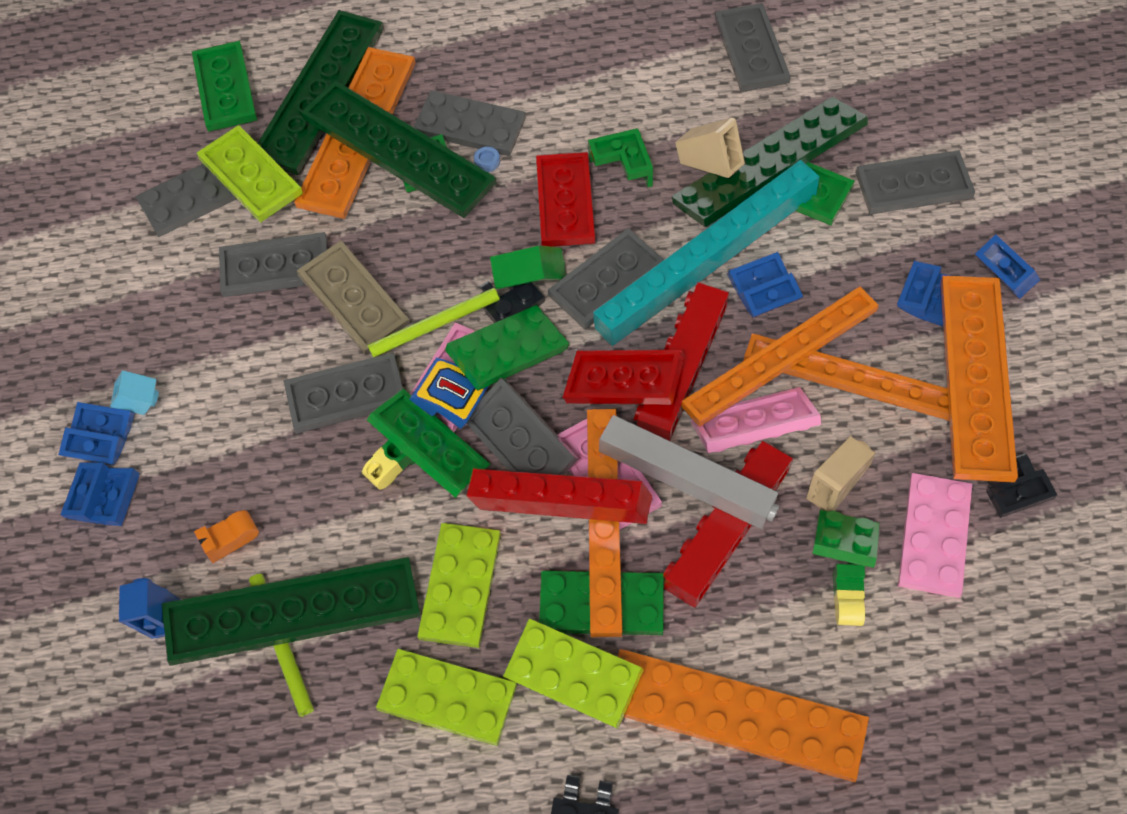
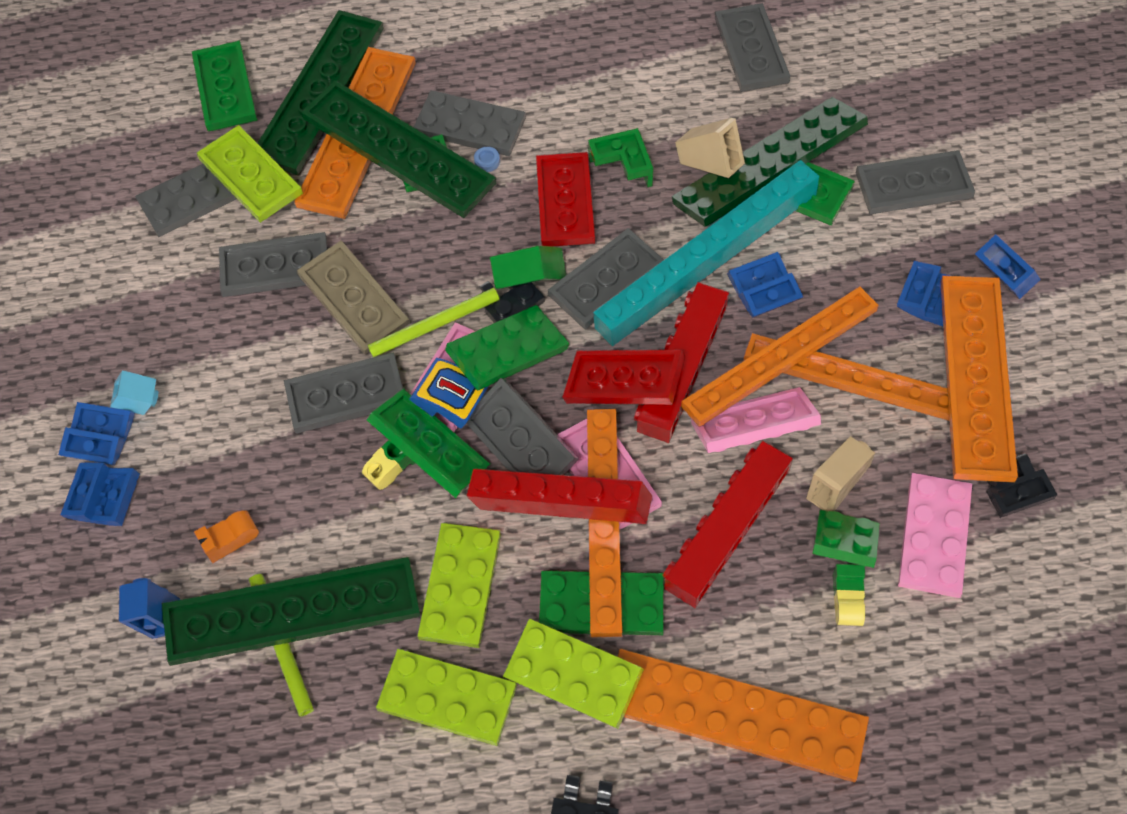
light grey brick [599,415,780,529] -> none

